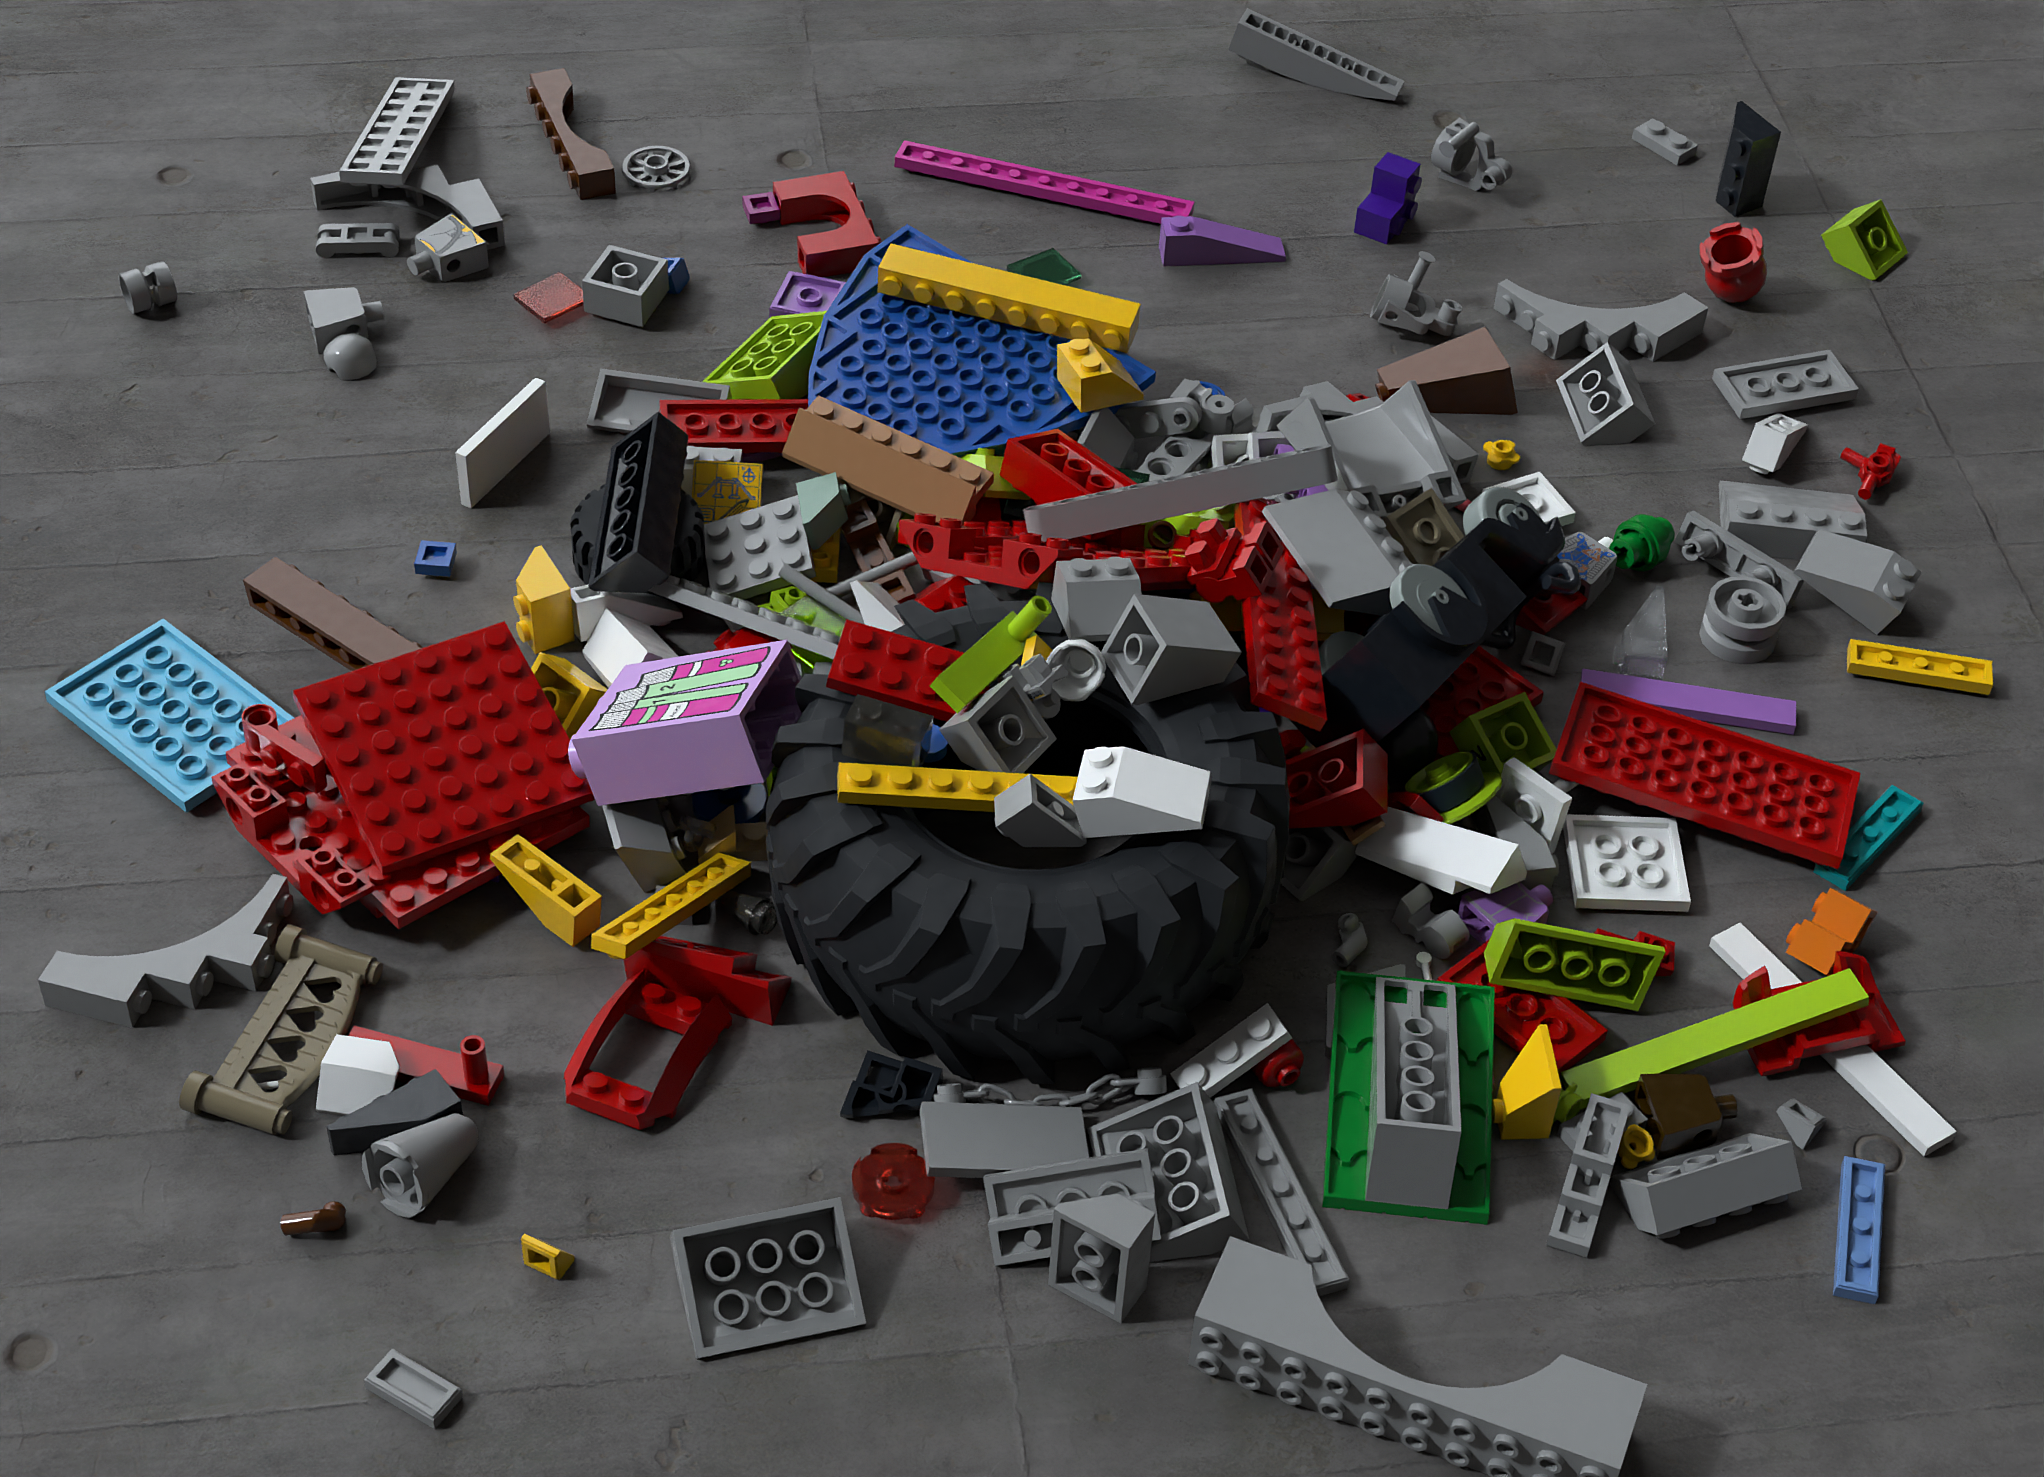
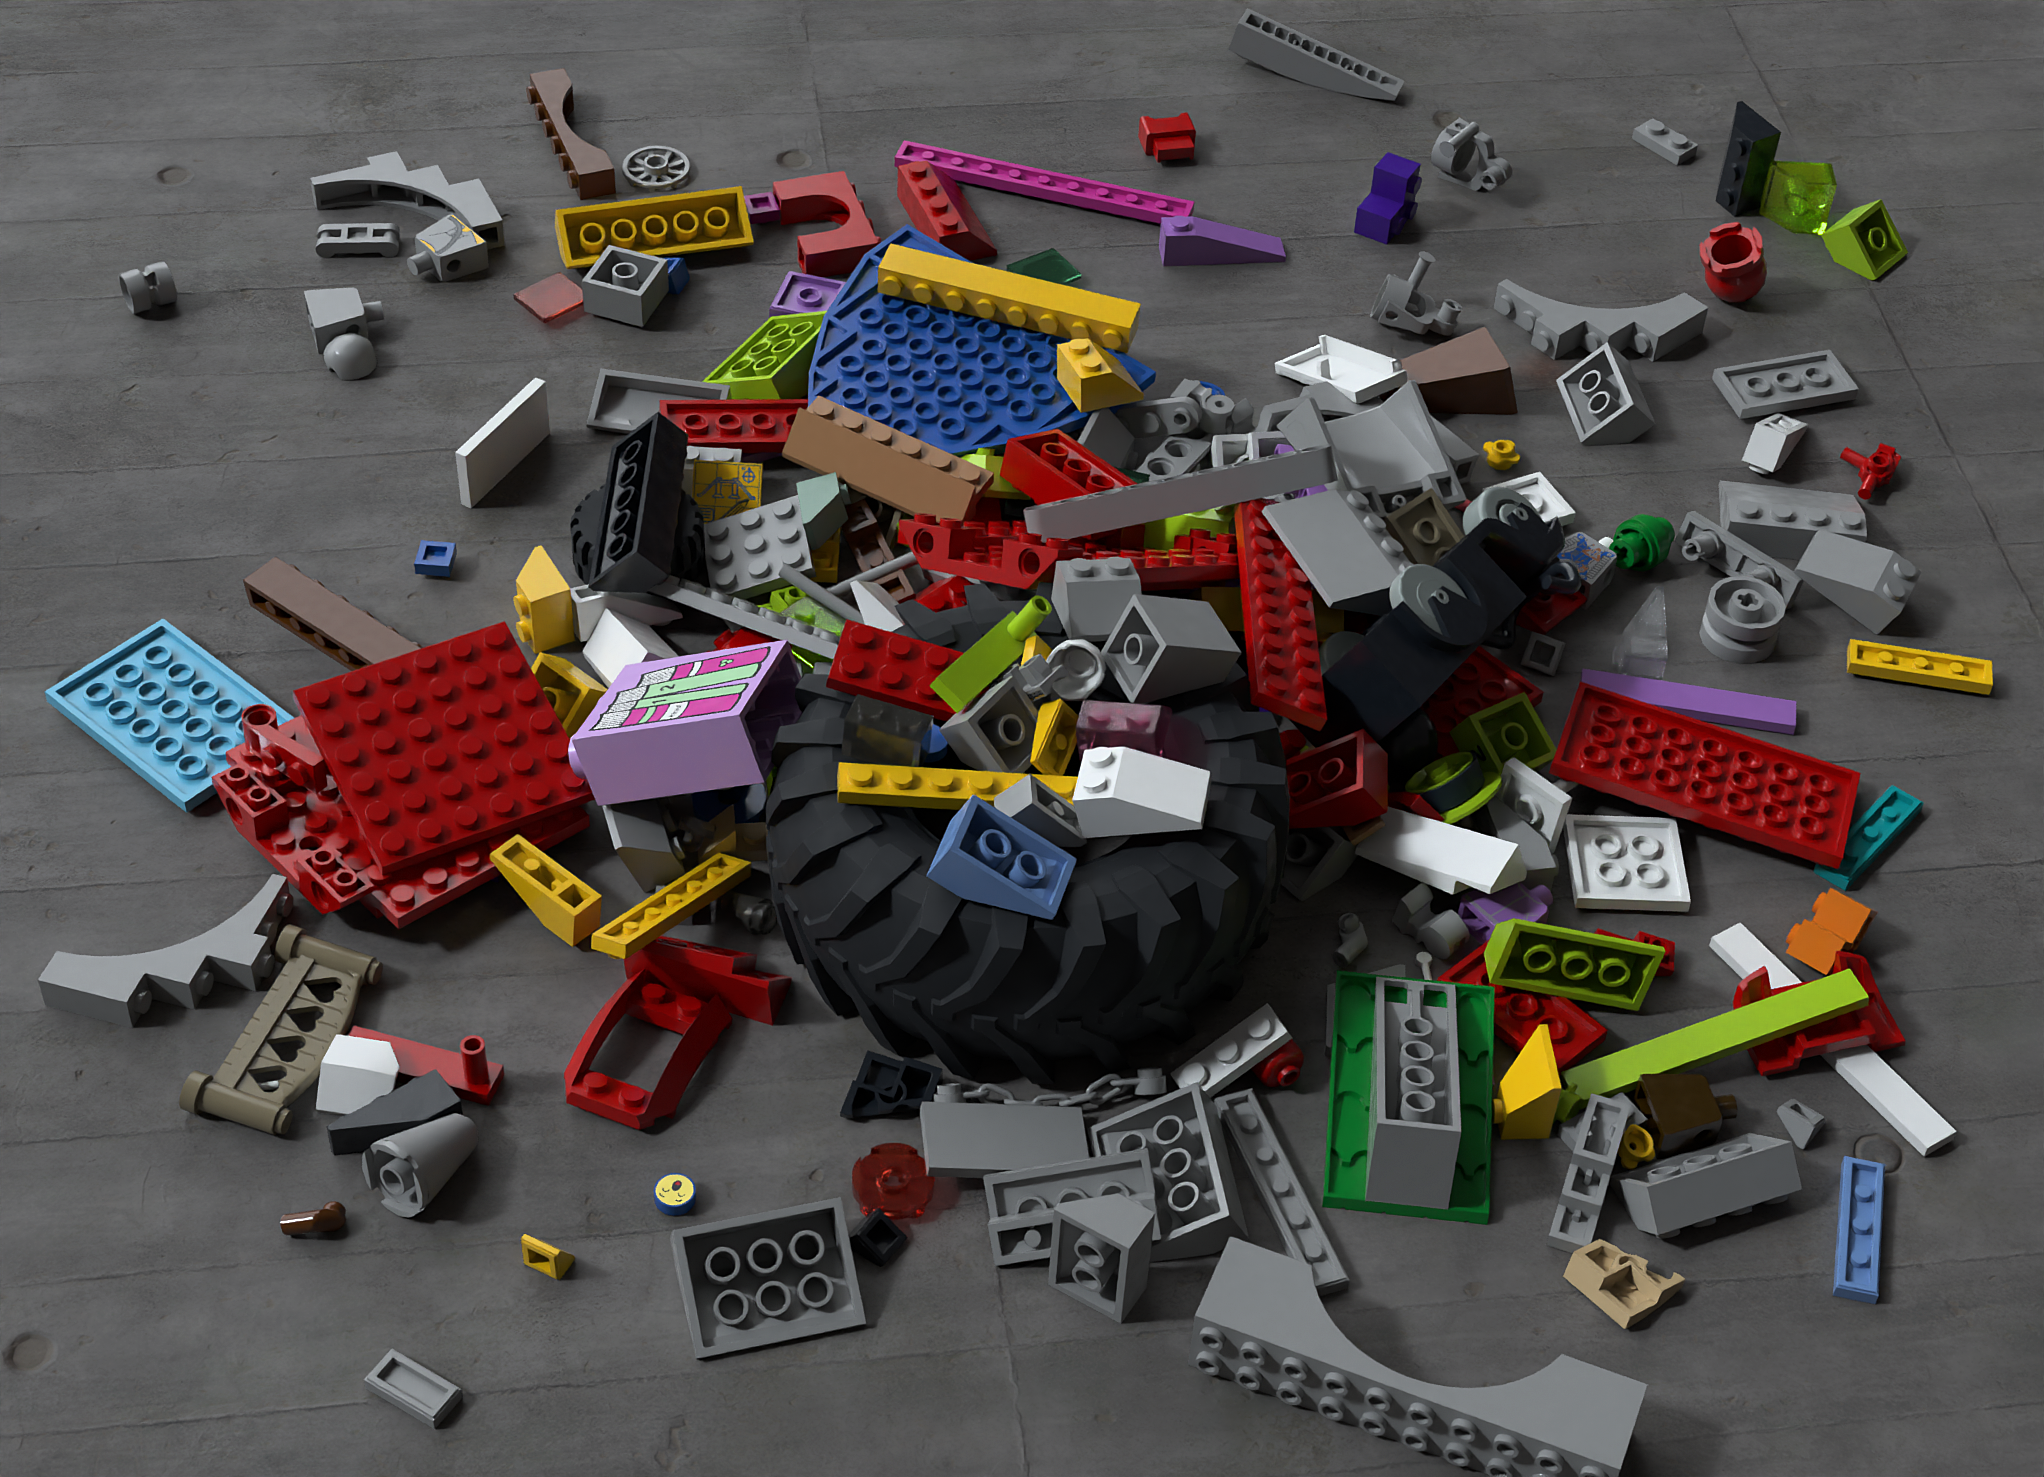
light grey plate [339,77,455,188] -> none
reddish brown hinge [1148,521,1177,551] -> none
red hips [1184,518,1284,603] -> none
none -> yellow slope [555,186,754,269]
none -> tile [654,1173,696,1216]
none -> black slope [848,1208,908,1267]
none -> red slope [897,160,997,261]
none -> medium blue slope [926,794,1077,920]
none -> yellow slope [1030,699,1085,776]
none -> clear pink slope [1075,700,1172,762]
none -> red piece [1138,112,1196,163]
none -> white container [1275,335,1407,404]
none -> tan slope [1563,1239,1686,1329]
none -> clear neon green slope [1759,160,1837,235]

